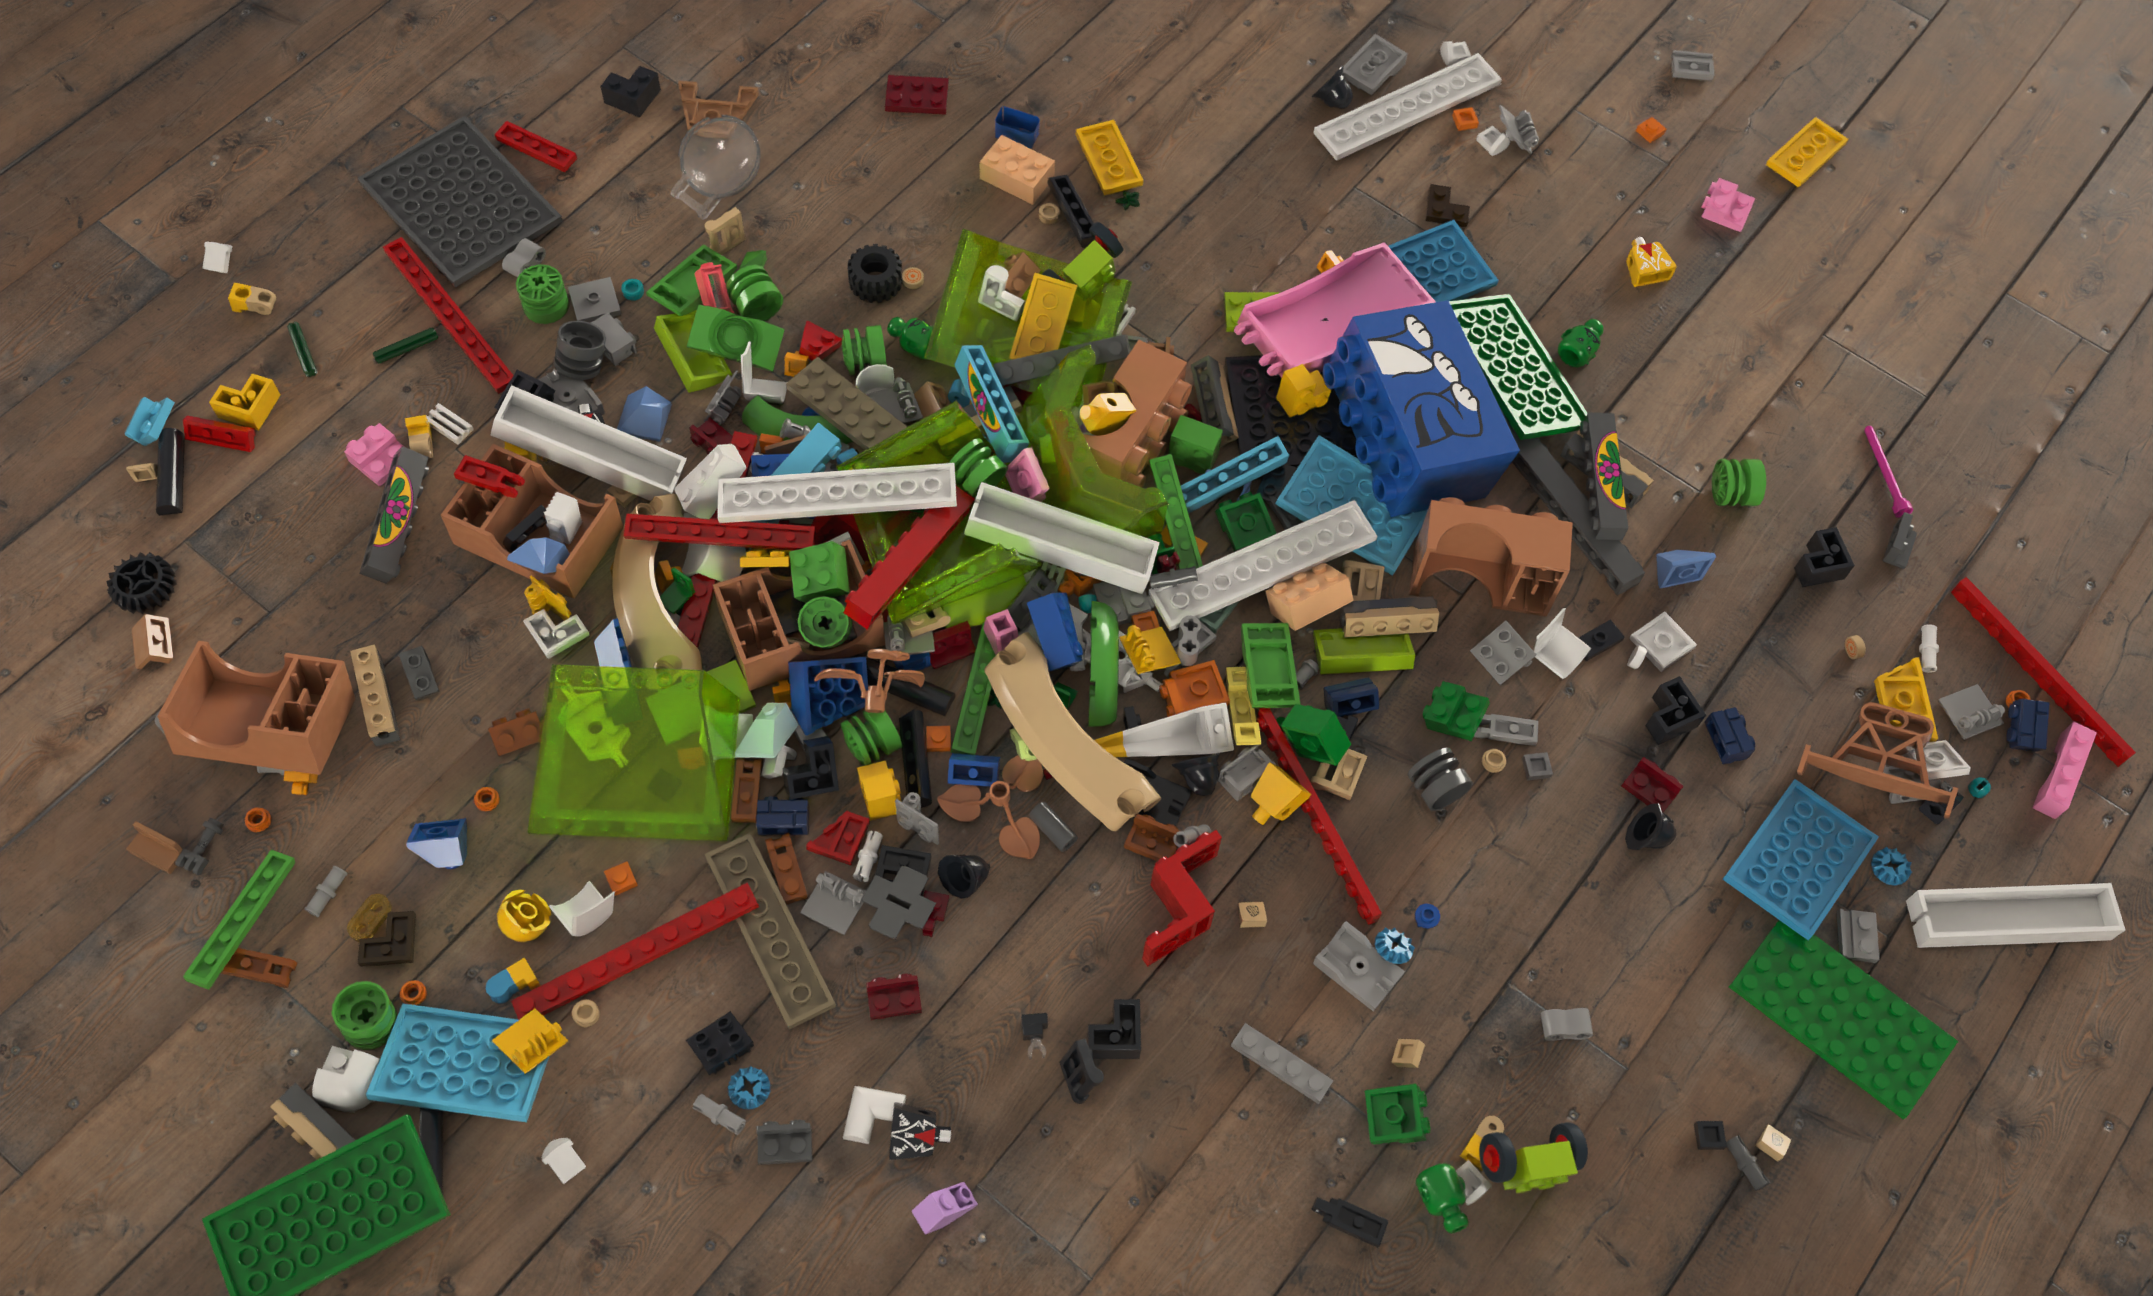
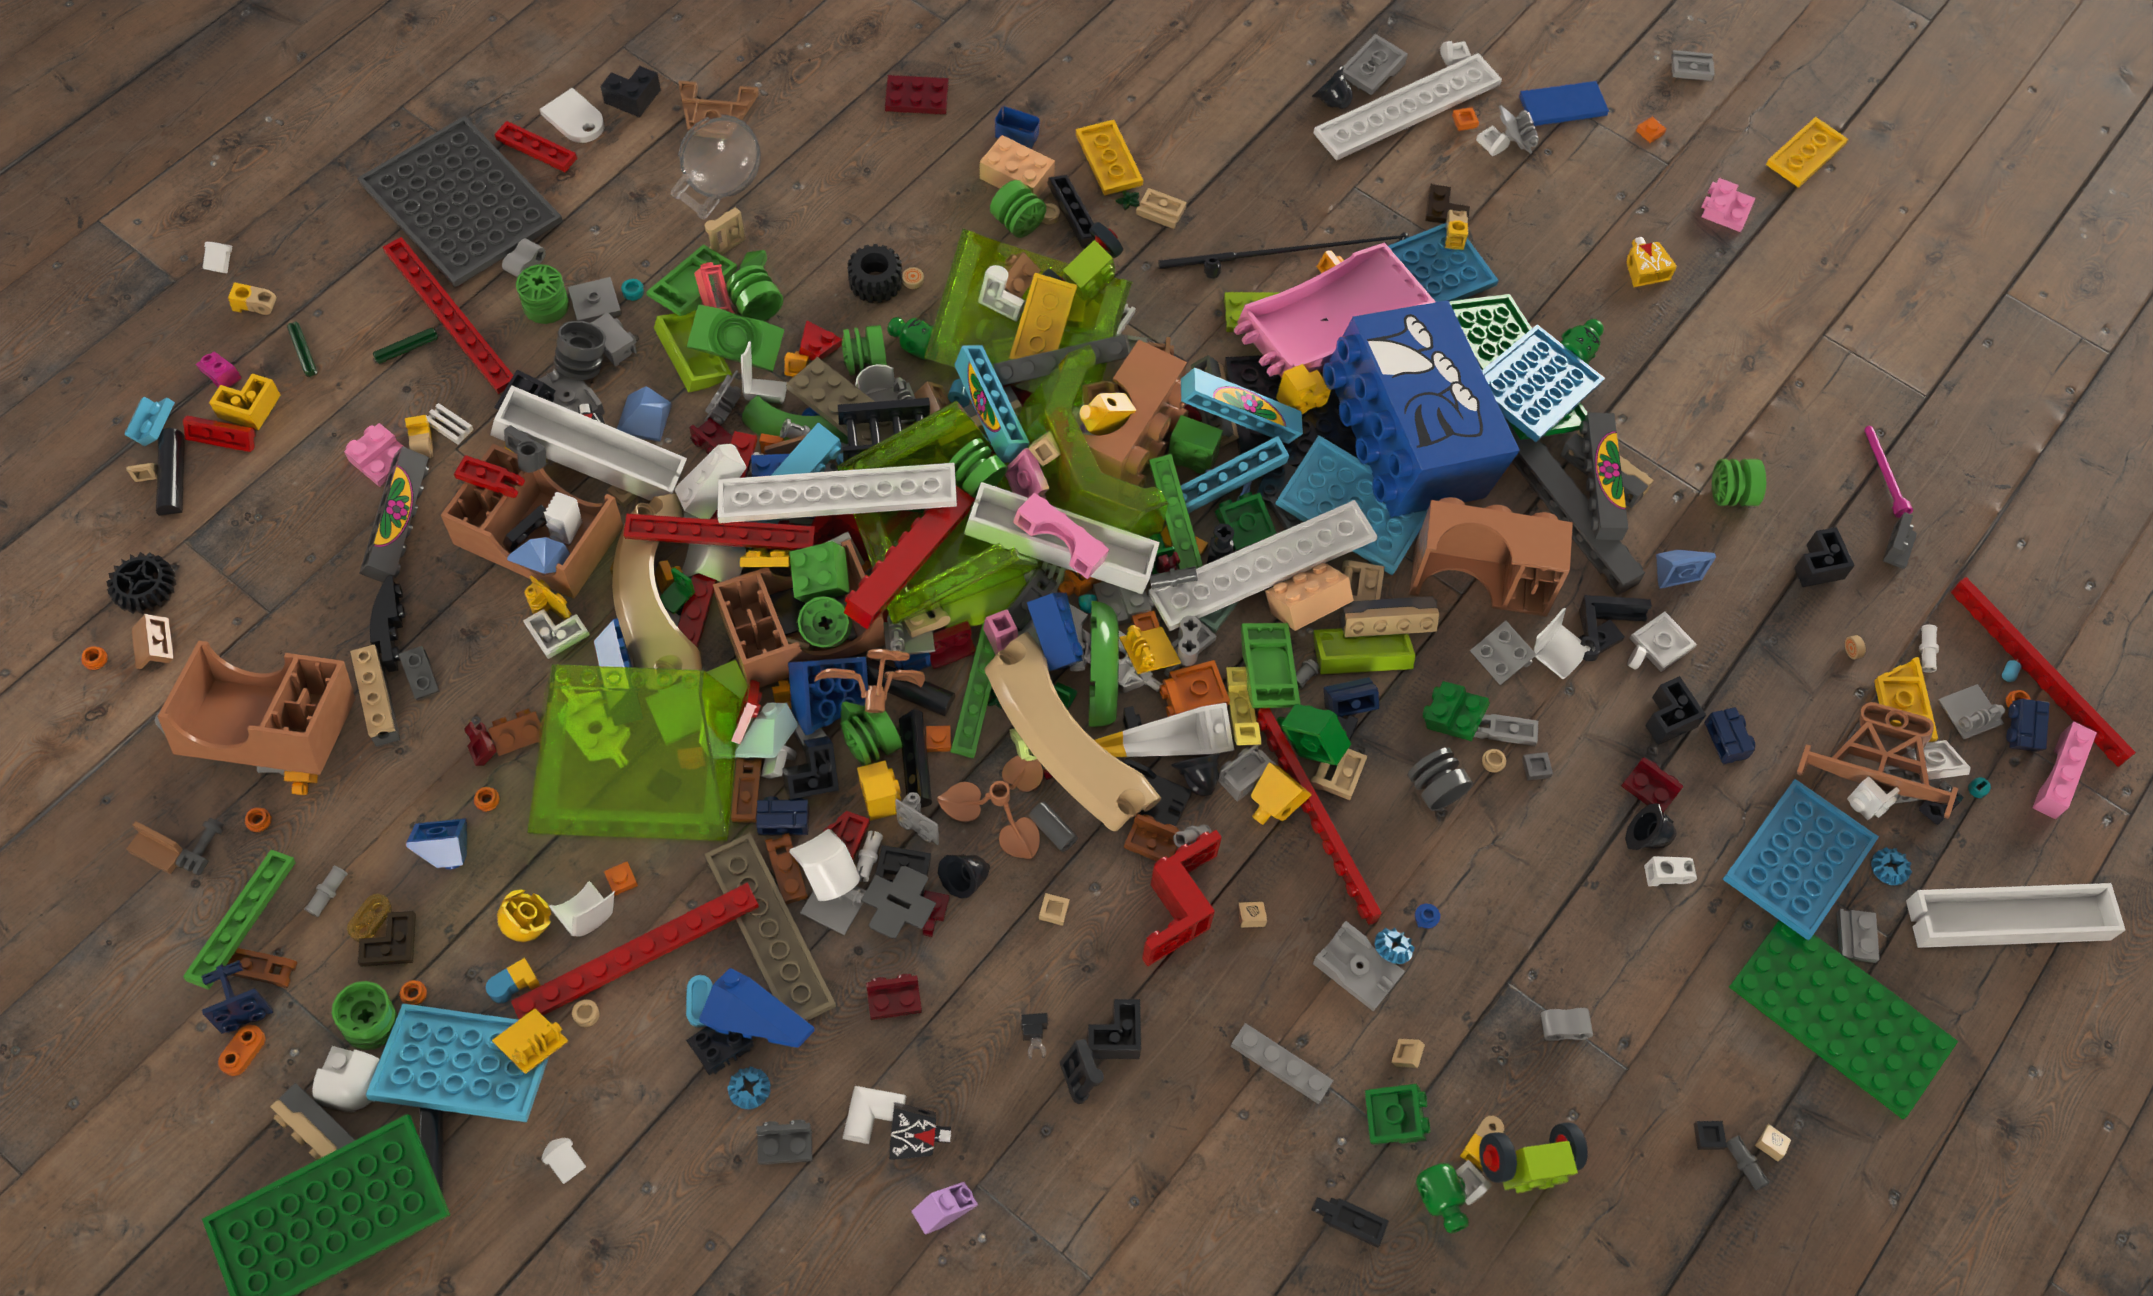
light grey pin [693,1094,746,1135] -> none
blue brick [948,753,1000,787] -> none
none -> orange plate [82,646,108,670]
none -> dark pink plate [196,352,242,388]
none -> dark blue plate [201,960,274,1034]
none -> orange plate [218,1025,265,1076]
none -> black slope [370,576,406,672]
none -> dark red plate [464,722,497,766]
none -> dark grey plate [504,425,546,473]
none -> white tile [540,88,604,143]
none -> medium azure tile [686,975,713,1028]
none -> blue wedge [699,968,815,1048]
none -> red wing [731,680,762,744]
none -> white piece [789,829,861,901]
none -> black fence [838,398,936,464]
none -> bright green slope [841,702,865,726]
none -> bright green wheel [990,180,1047,238]
none -> bright pink arch [1013,492,1110,579]
none -> tan slope [1028,431,1061,467]
none -> tan plate [1039,893,1070,926]
none -> tan plate [1136,188,1187,229]
none -> black piece [1158,232,1409,279]
none -> medium azure brick [1181,368,1303,444]
none -> black connector [1207,524,1235,564]
none -> yellow leg [1445,210,1468,250]
none -> plate [1482,325,1605,442]
none -> blue tile [1519,81,1609,126]
none -> black hinge [1579,595,1652,661]
none -> white leg [1644,856,1697,886]
none -> white bracket [1847,776,1900,820]
none -> medium azure piece [2002,659,2021,682]

